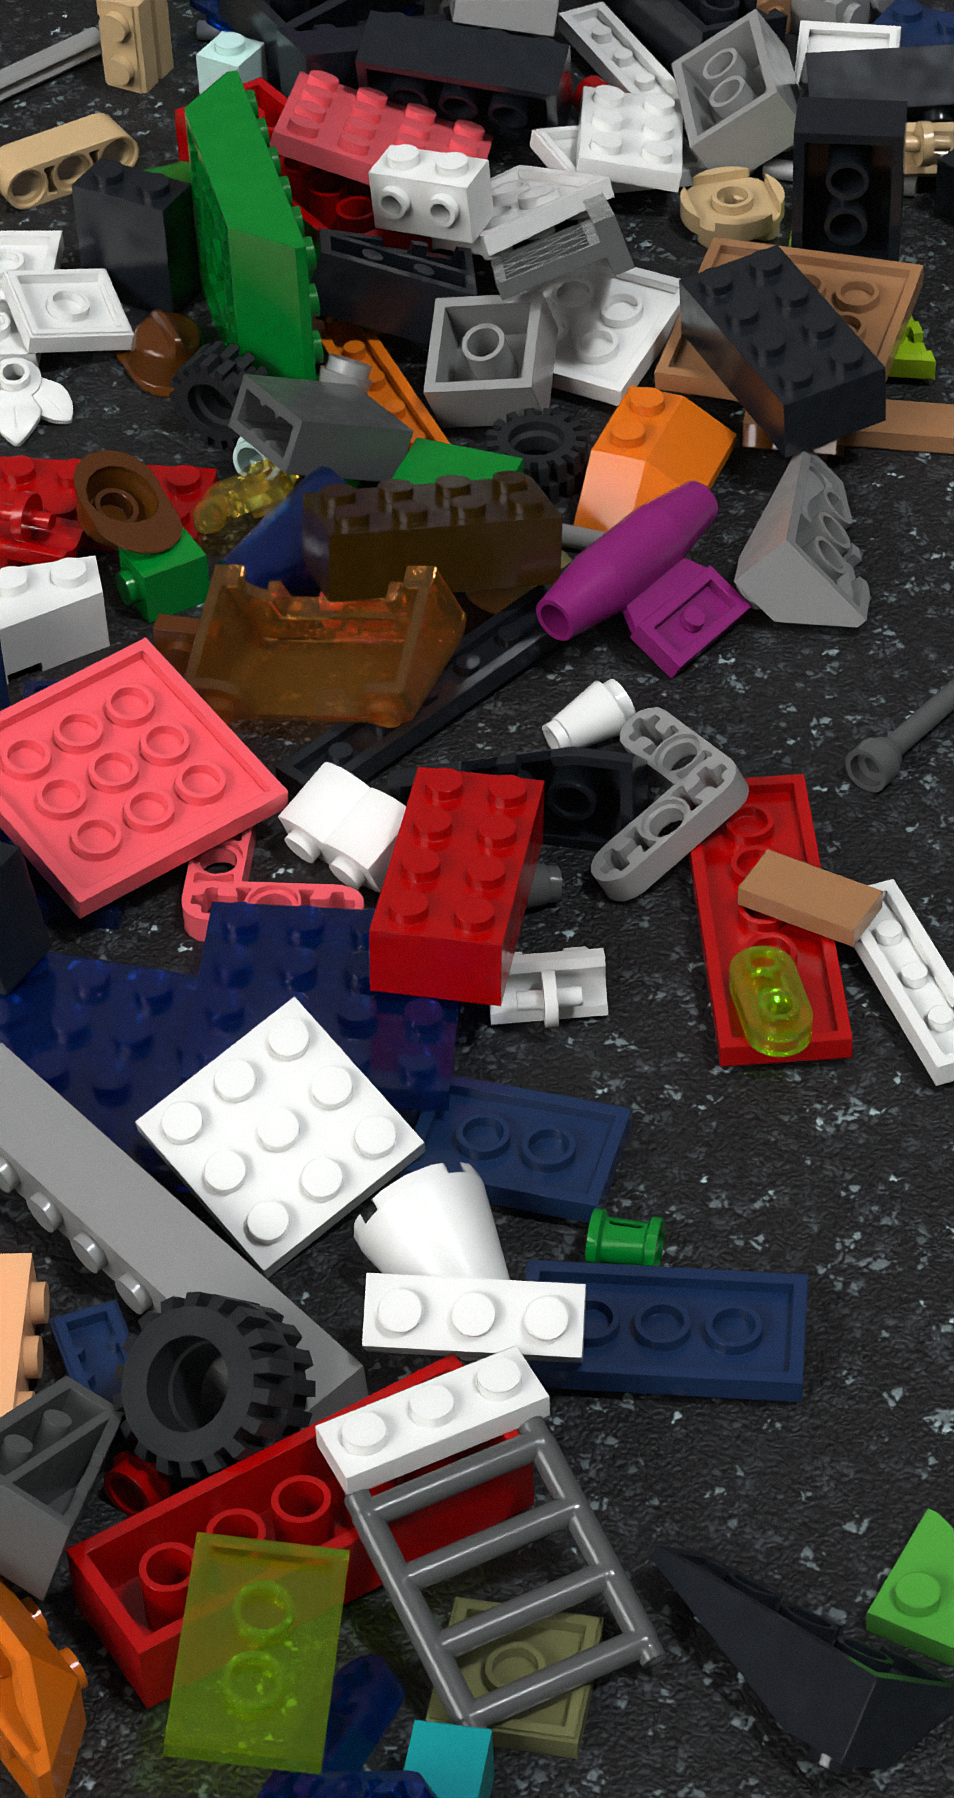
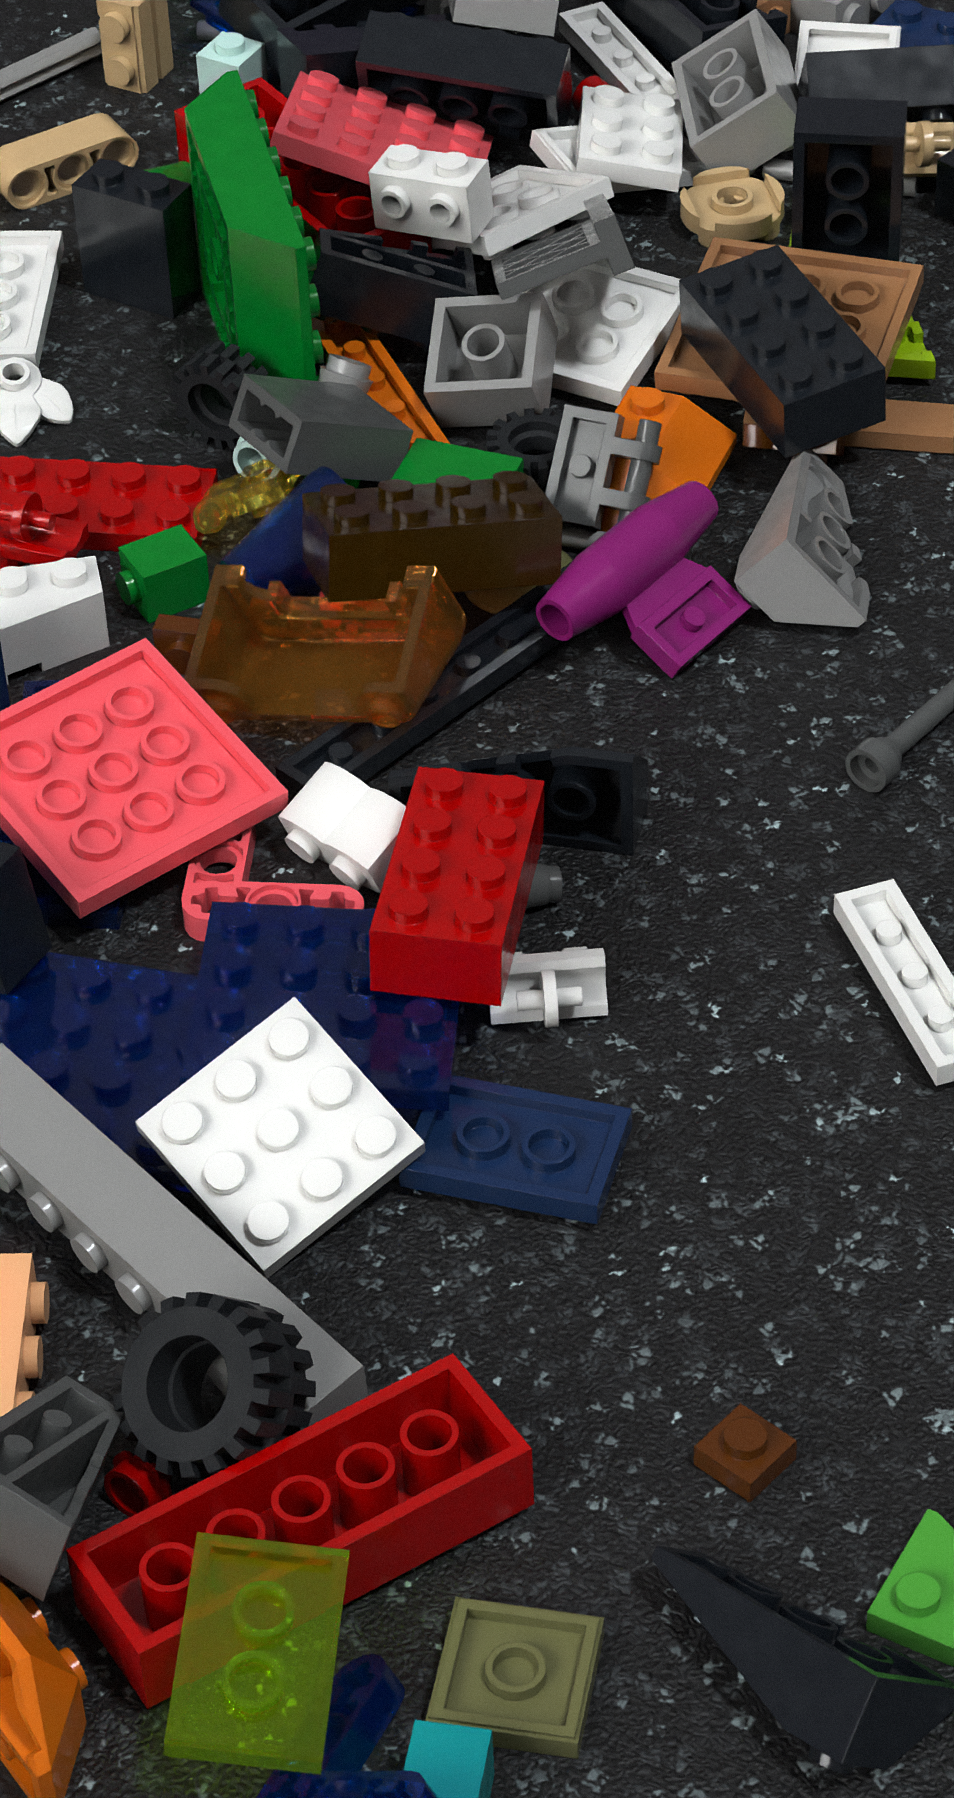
white tile [1,268,134,353] -> none
dark blue plate [49,1299,130,1429] -> none
reddish brown piece [73,450,183,554] -> none
reddish brown piece [115,309,206,398] -> none
white plate [315,1346,550,1495] -> none
dark grey bar [344,1416,667,1729] -> none
white cone [354,1162,510,1361] -> none
white brick [362,1273,586,1363] -> none
dark blue plate [525,1260,808,1402] -> none
white cone [542,679,636,749] -> none
green bush [585,1208,665,1266] -> none
light grey beam [591,707,749,901] -> none
red plate [688,774,853,1067] -> none
clear neon green plate [729,946,813,1057] -> none
medium nougat tile [738,849,883,947] -> none
none -> plate [545,404,663,530]
none -> reddish brown plate [694,1403,797,1502]

